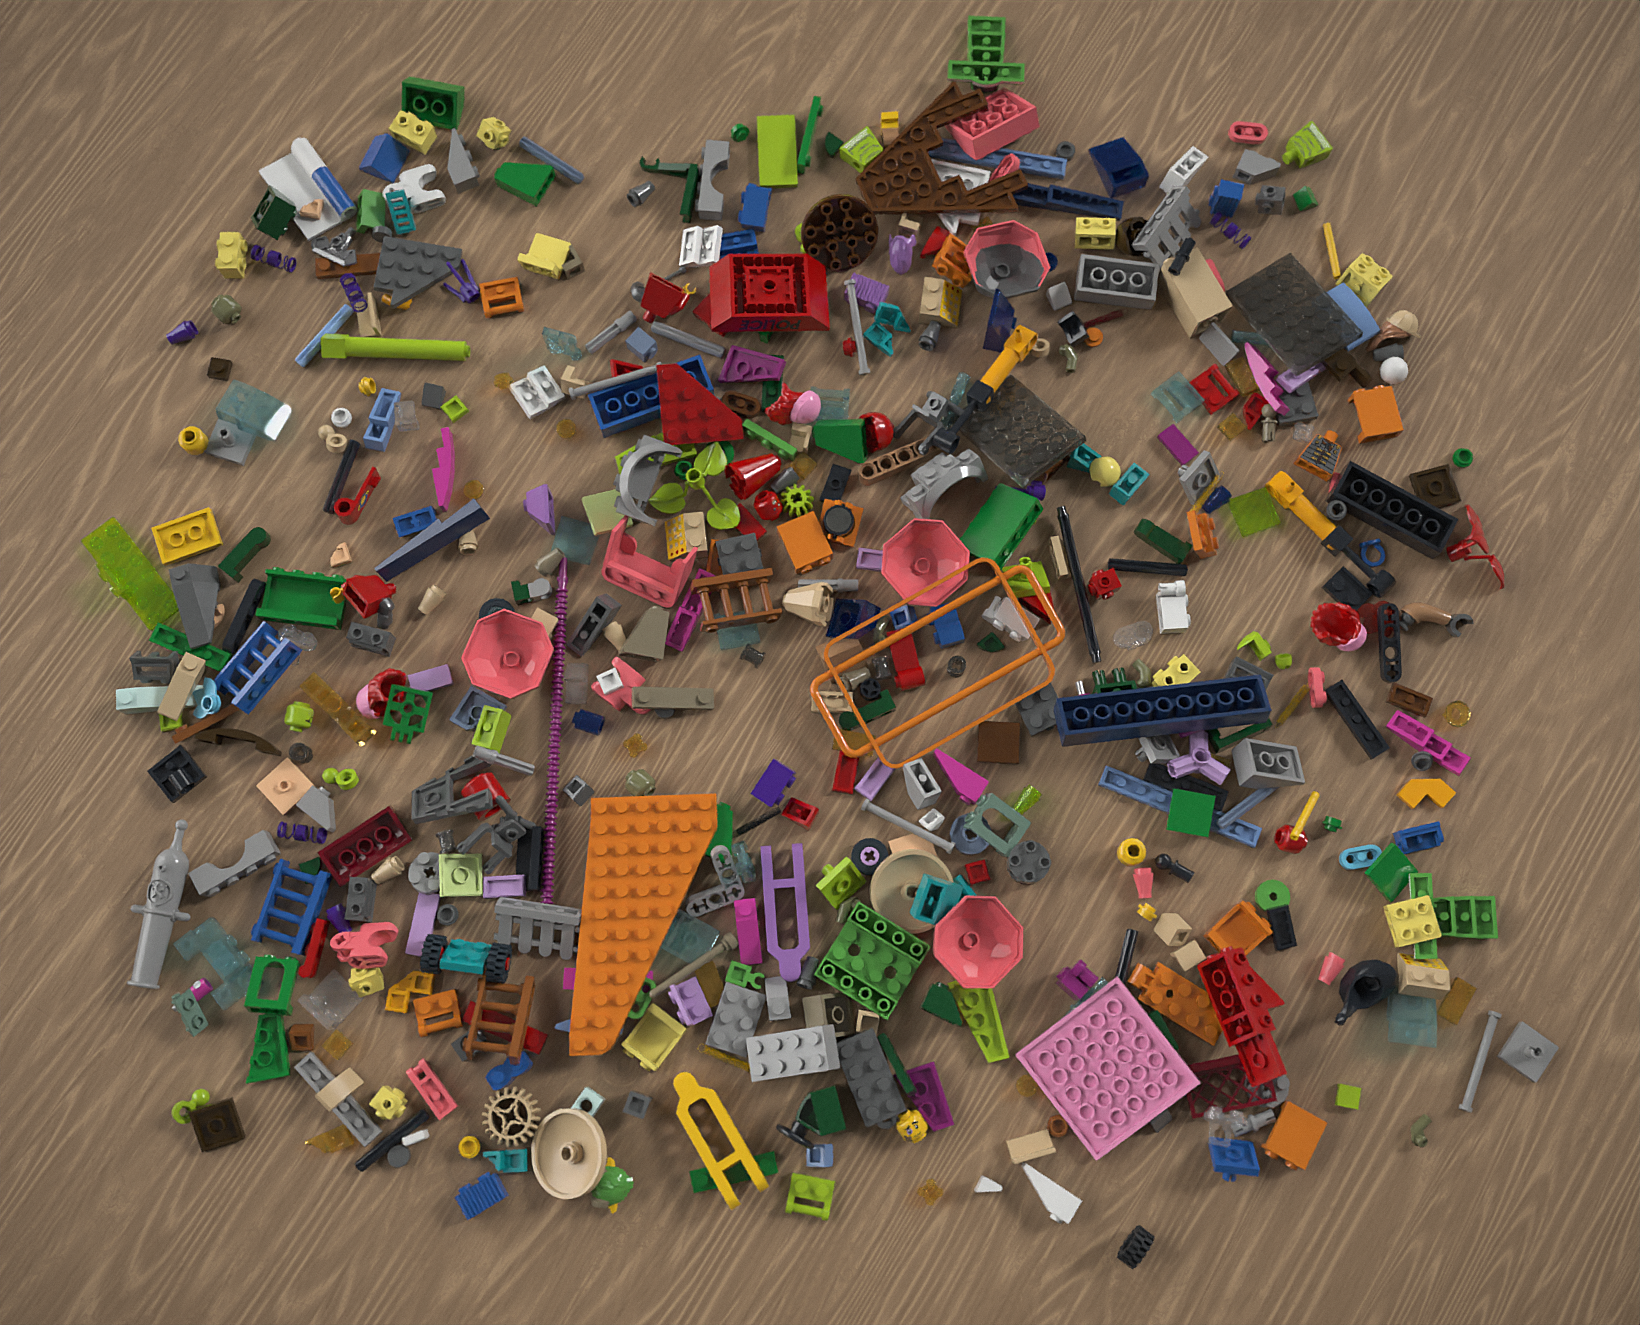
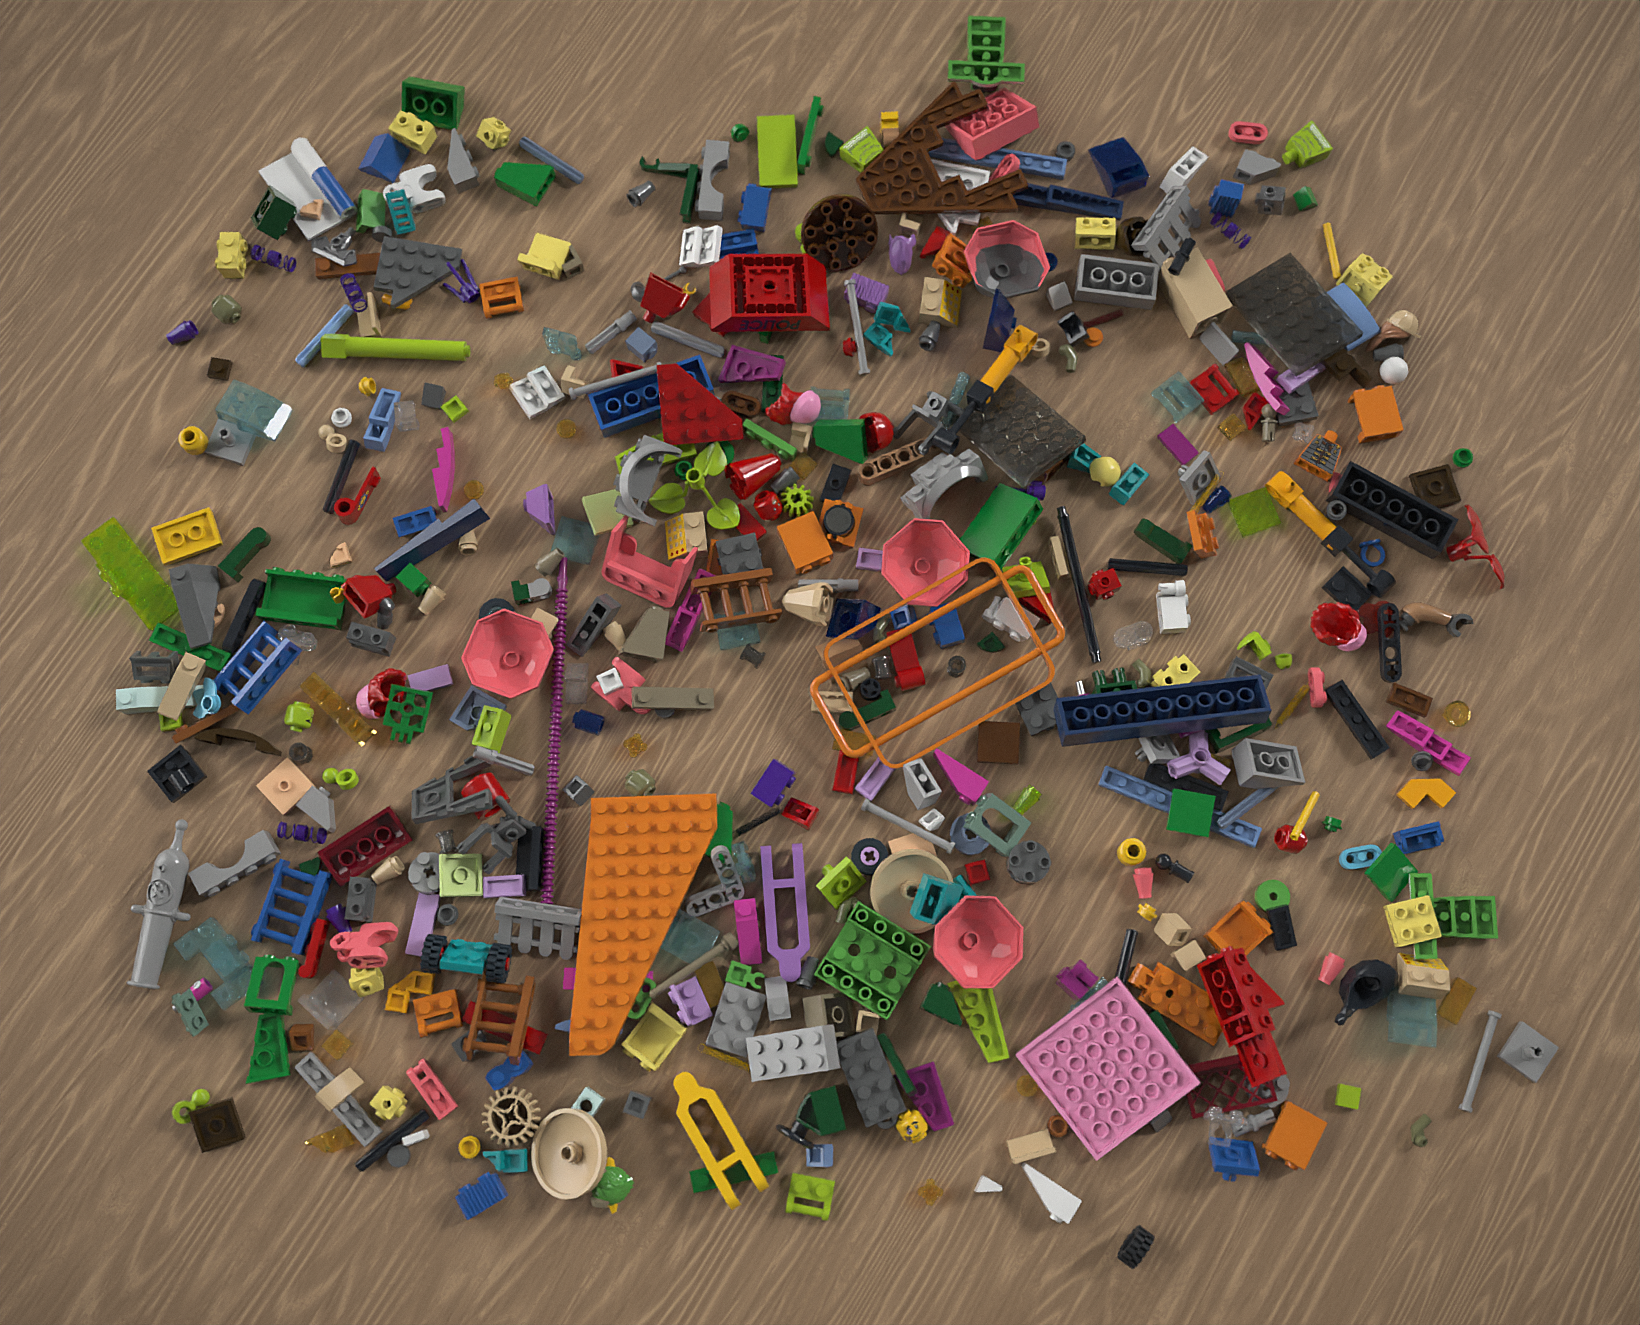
none -> green brick [396,563,432,598]

